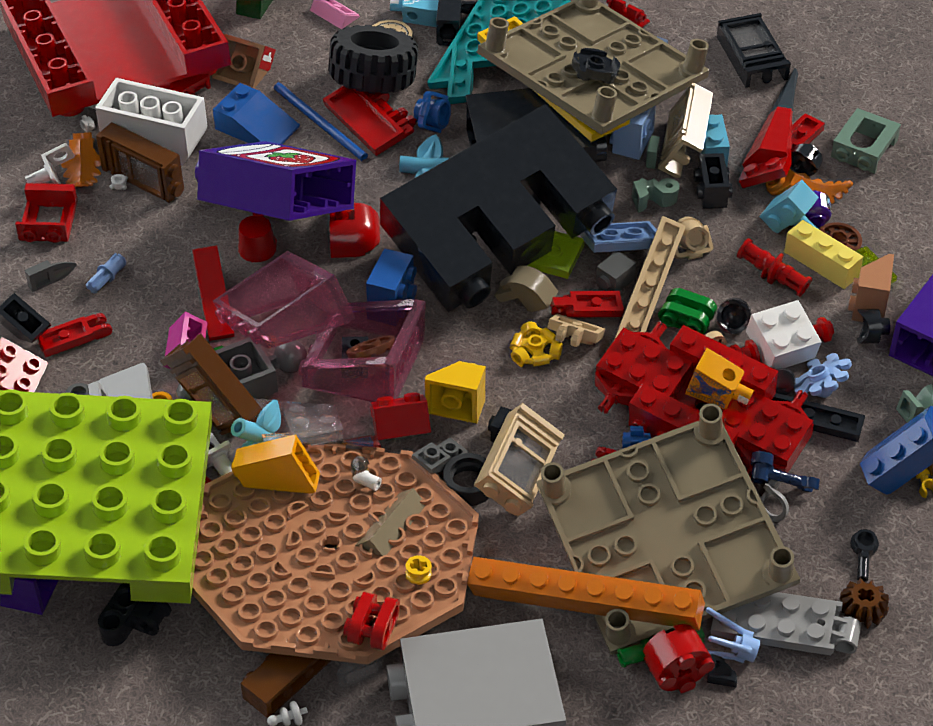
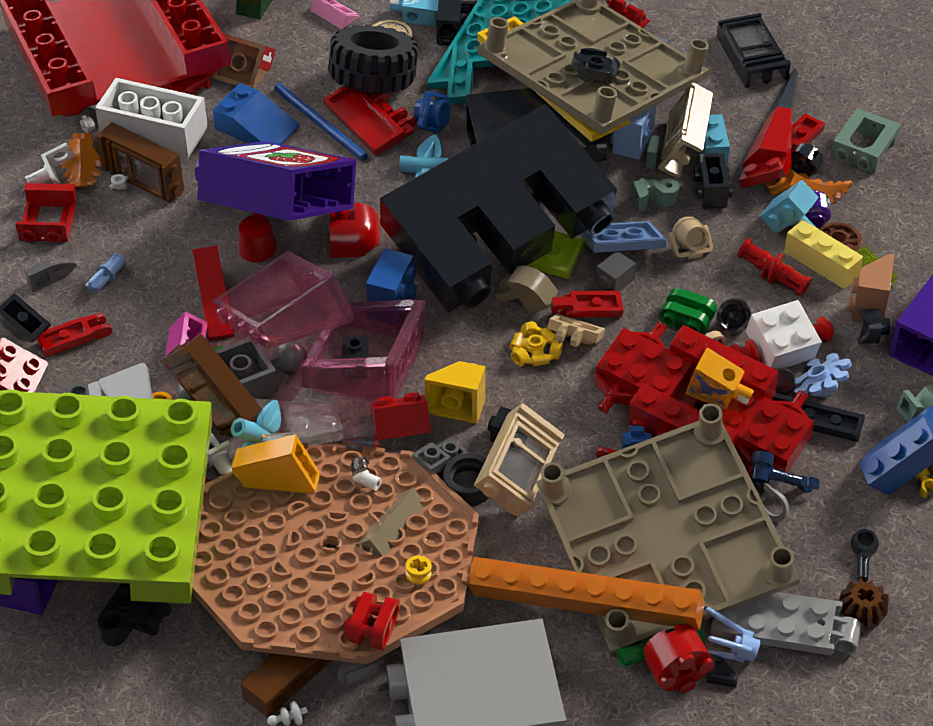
copper wheel [346,336,396,361] -> none
tan plate [614,216,686,340] -> none

